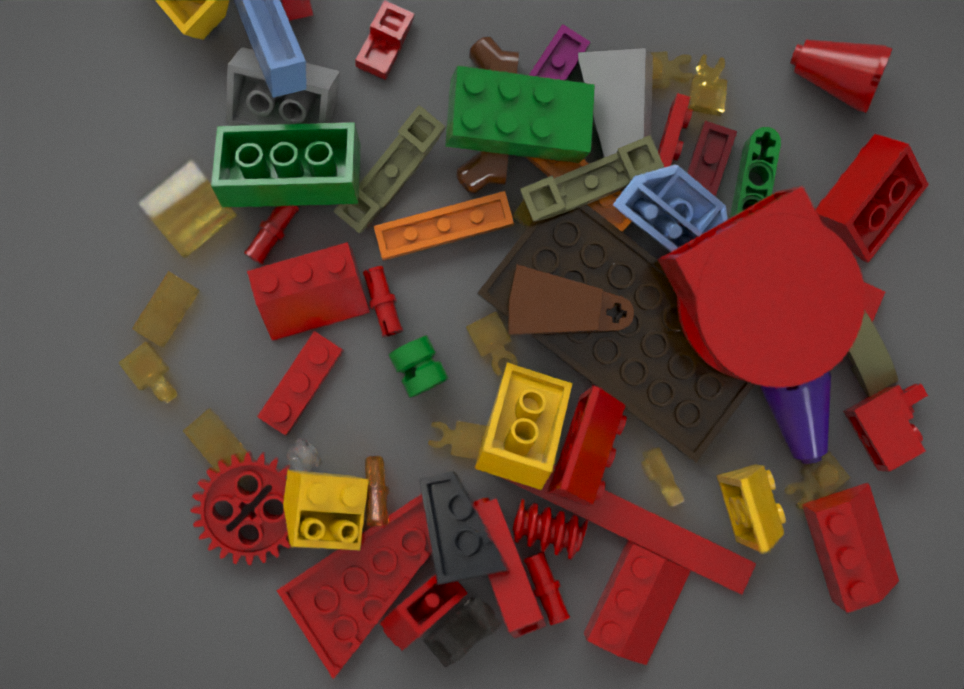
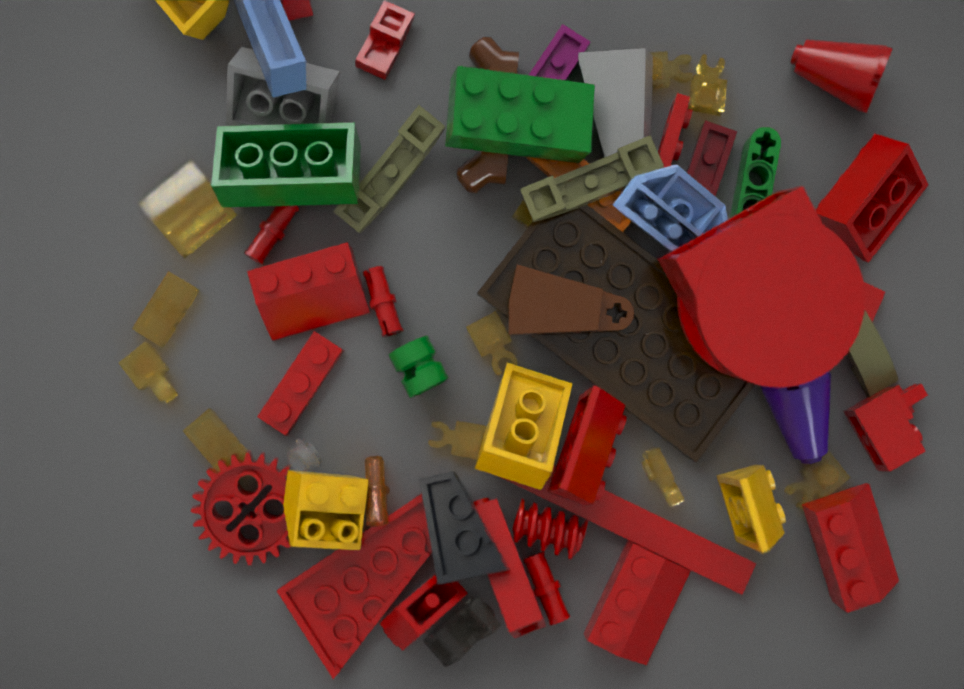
orange plate [373,191,514,261] -> none

